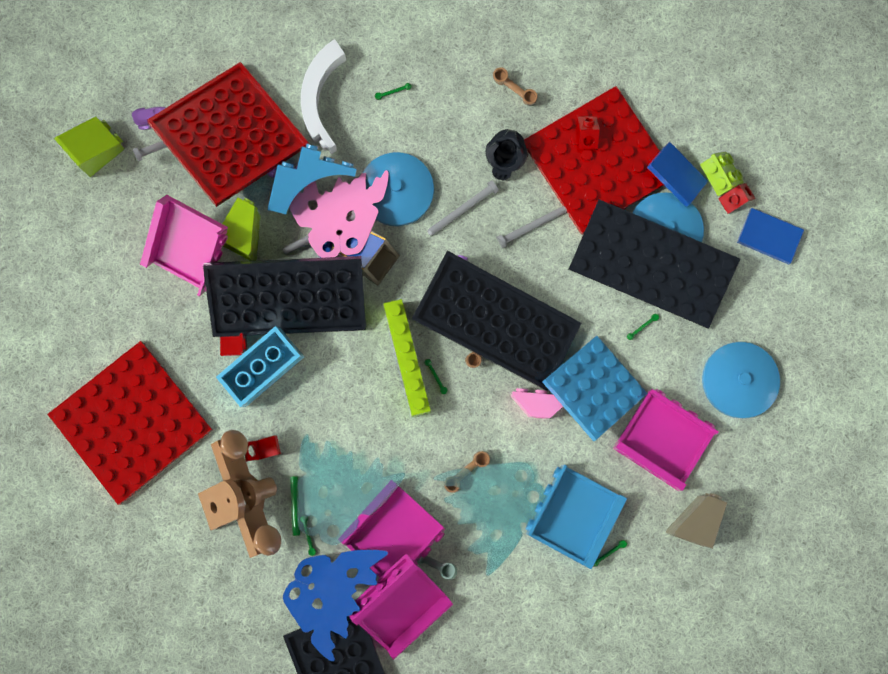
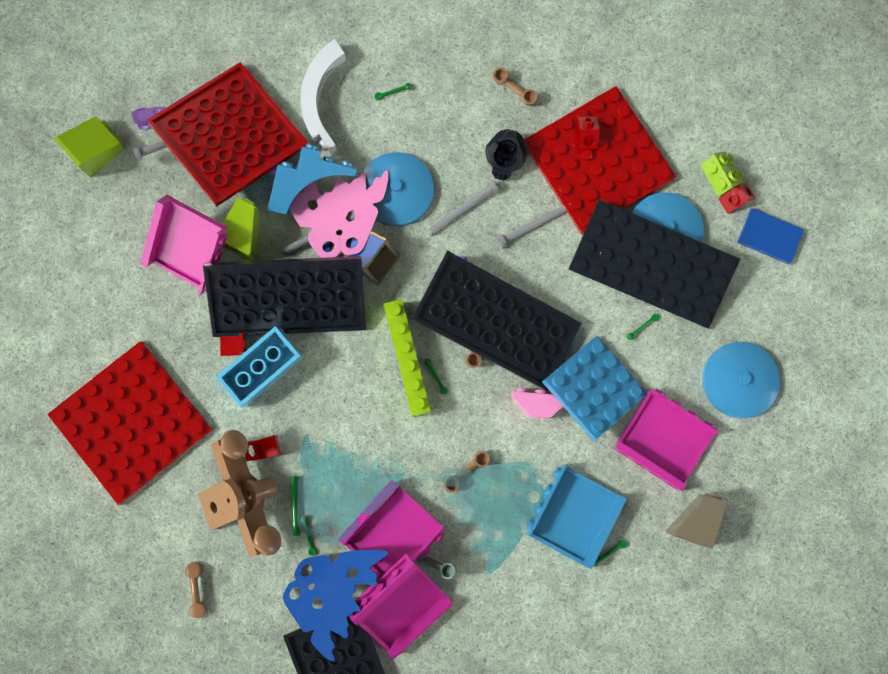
blue tile [647,142,708,207] -> none
none -> medium nougat bar [185,562,207,619]

